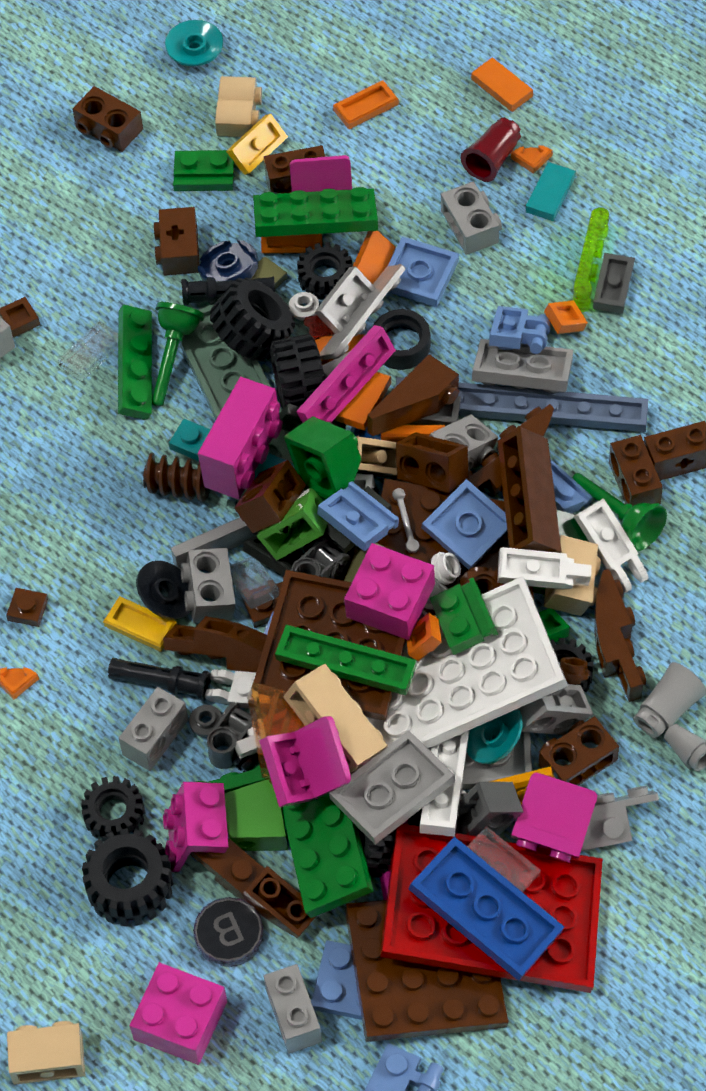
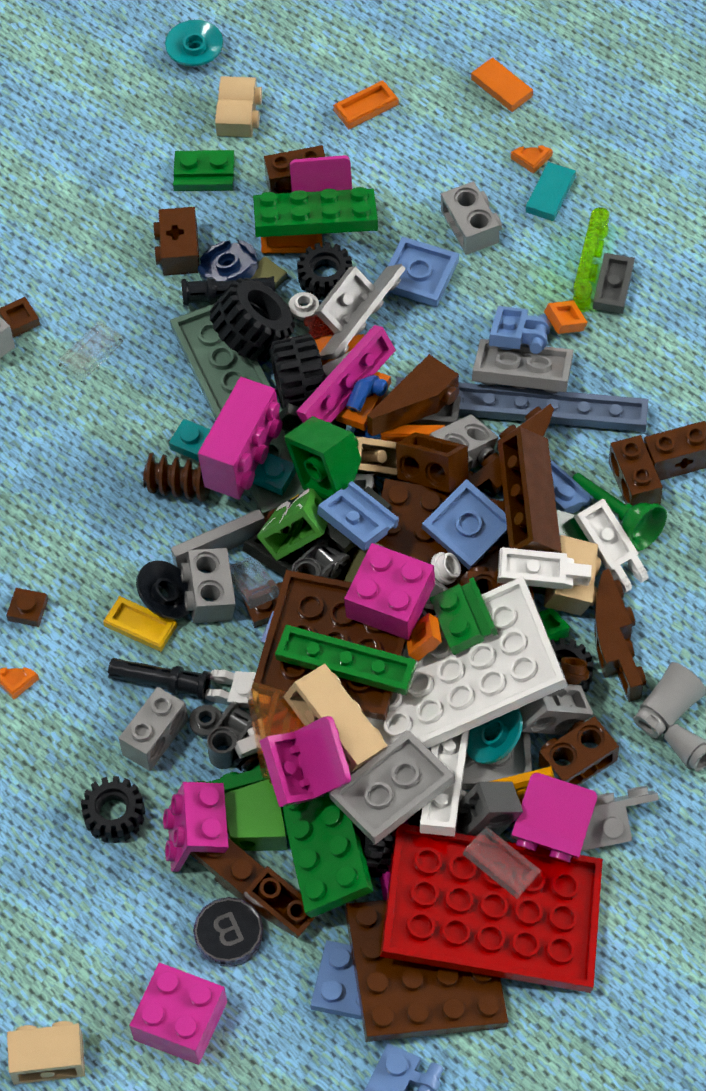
reddish brown brick [72,86,143,152] -> none
black tyre [82,829,173,926] -> none
green plate [118,304,152,420] -> none
green piece [152,302,205,406] -> none
reddish brown slope [163,616,267,673] -> none
yellow plate [226,114,288,175] -> none
reddish brown brick [234,460,306,533] -> none
light grey brick [263,964,322,1054] -> none
orange tile [353,231,396,284] -> none
black tyre [373,309,431,370] -> none
light grey hinge [392,488,419,553] -> none
blue plate [408,836,565,981] -> none
dark red plant [460,117,521,182] -> none
none -> blue arm [346,375,388,413]

